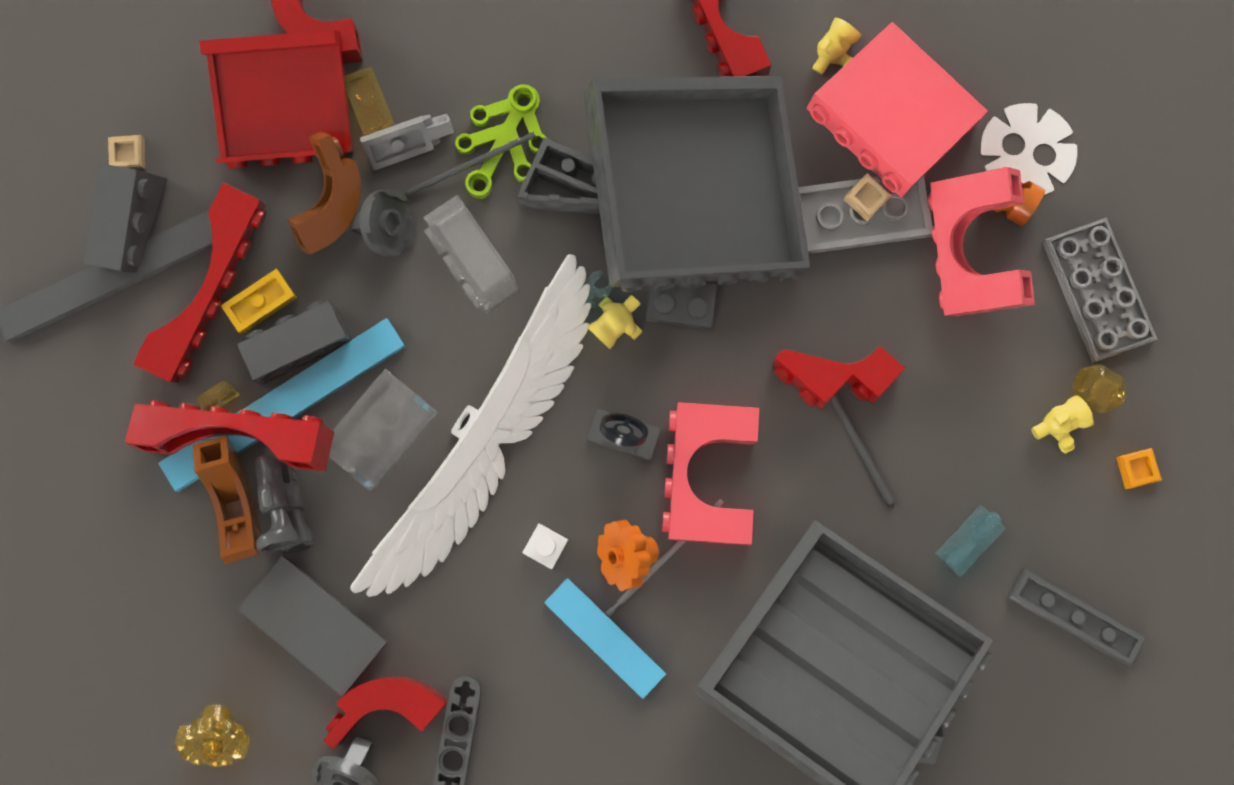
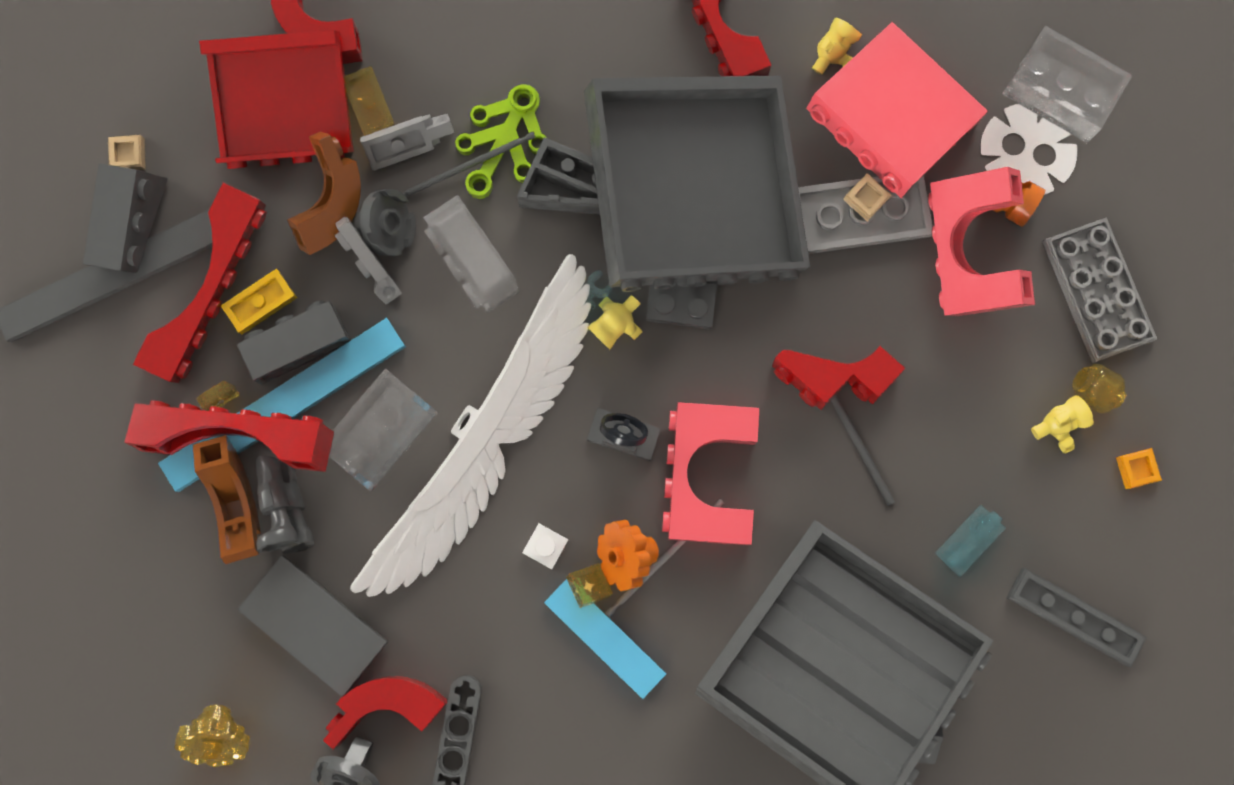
none -> light grey hinge [335,217,402,304]
none -> clear yellow tile [566,563,613,608]
none -> clear piece [1002,25,1133,143]

